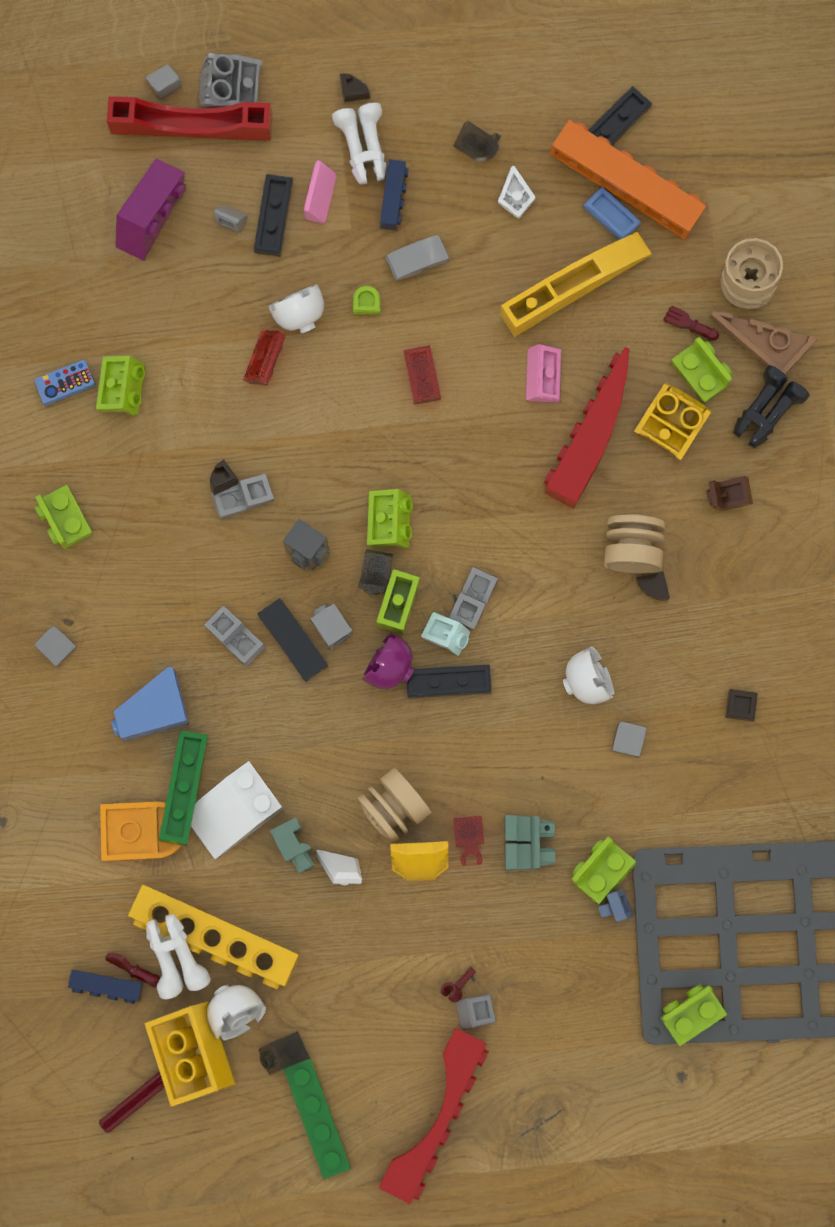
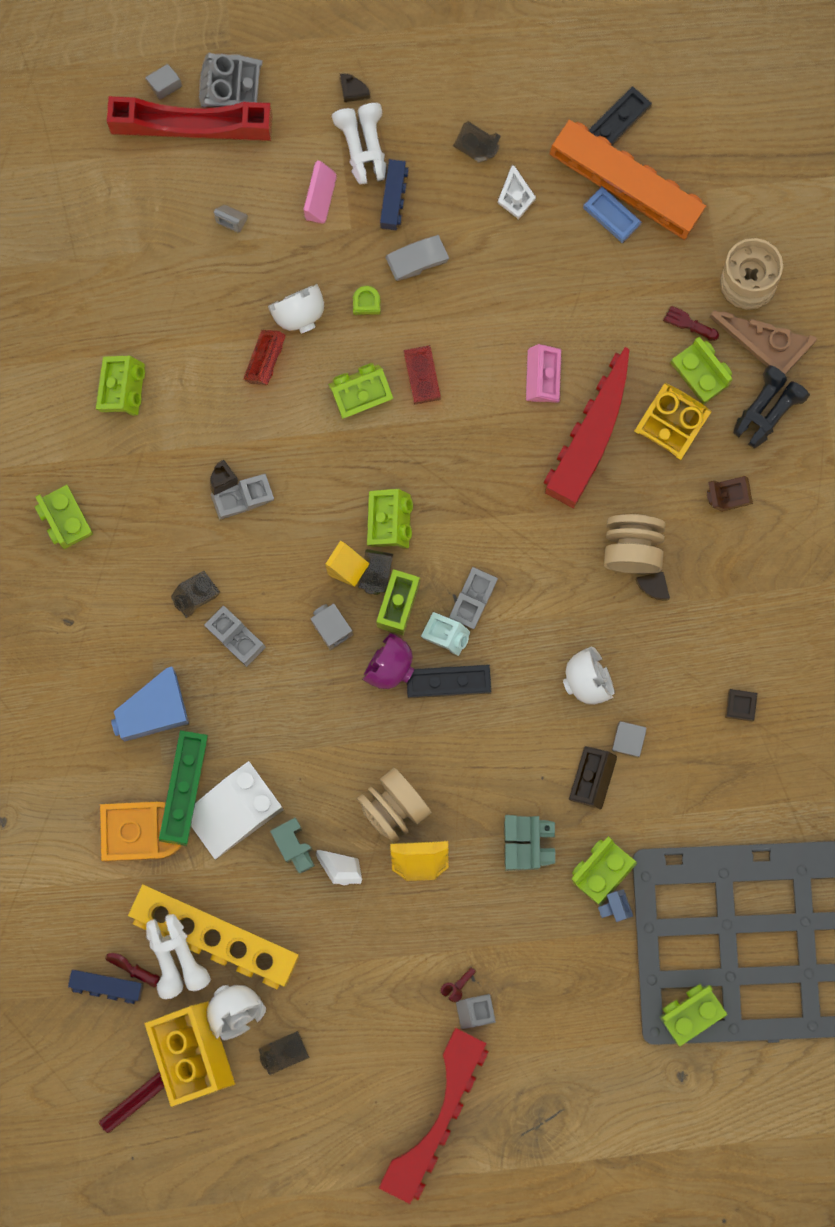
tile [34,359,96,406] -> none
light grey slope [34,625,76,667] -> none
magenta wedge [115,159,186,261] -> none
black tile [254,174,293,257] -> none
black tile [257,598,328,682] -> none
dark grey brick [283,519,330,571] -> none
green plate [284,1058,351,1179] -> none
clear red plate [453,815,484,866] -> none
yellow slope [500,232,652,337] -> none
none -> clear smoke bracket [171,571,220,618]
none -> yellow slope [325,540,370,587]
none -> lime bracket [328,363,394,419]
none -> dark brown slope [569,746,617,809]

